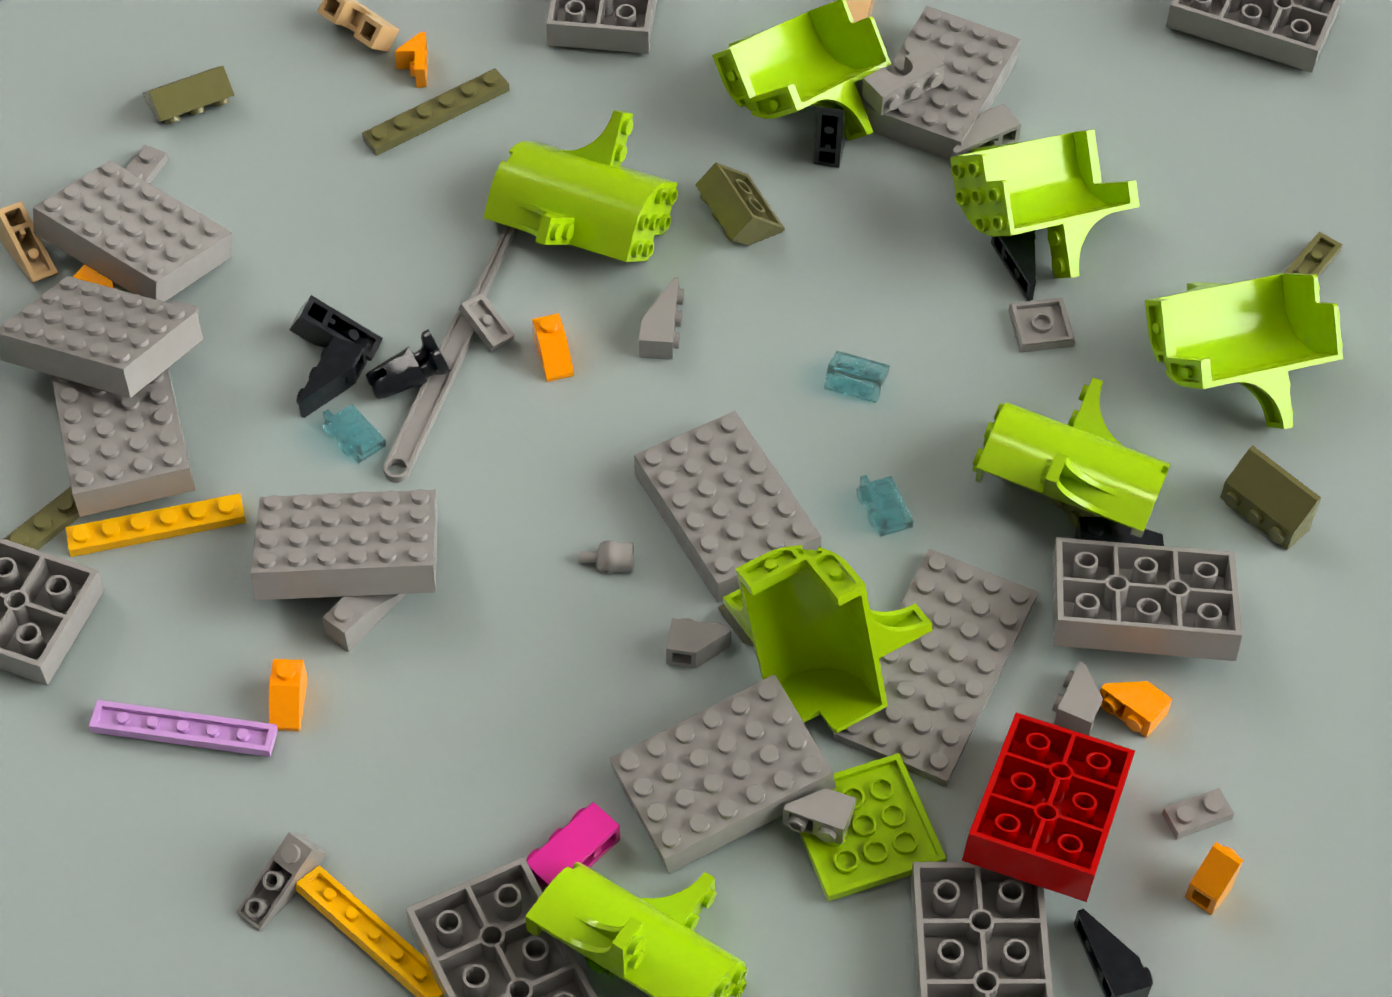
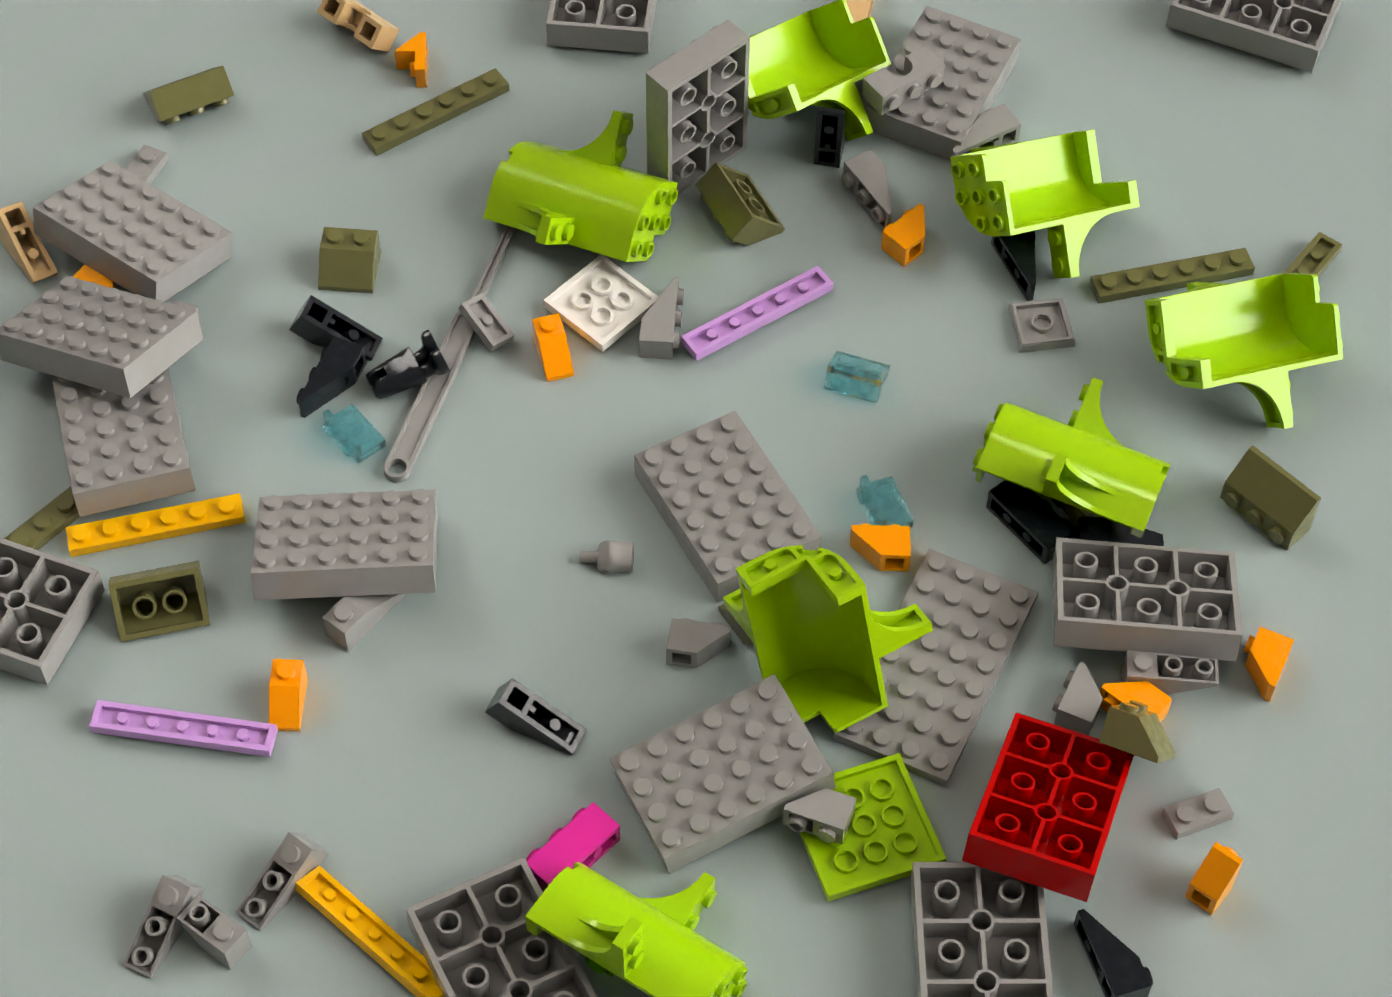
none -> olive slope [108,560,210,642]
none -> light grey slope [123,875,204,978]
none -> light grey slope [176,894,252,970]
none -> olive slope [318,227,381,293]
none -> black slope [485,678,587,755]
none -> white plate [544,254,658,352]
none -> light grey brick [646,20,750,194]
none -> lavender plate [681,266,834,361]
none -> light grey slope [842,149,891,228]
none -> light orange slope [850,523,911,572]
none -> light orange slope [881,203,925,267]
none -> black brick [986,480,1074,564]
none -> olive plate [1090,248,1255,304]
none -> olive slope [1099,700,1176,763]
none -> light grey slope [1120,650,1219,694]
none -> light orange slope [1243,626,1294,702]

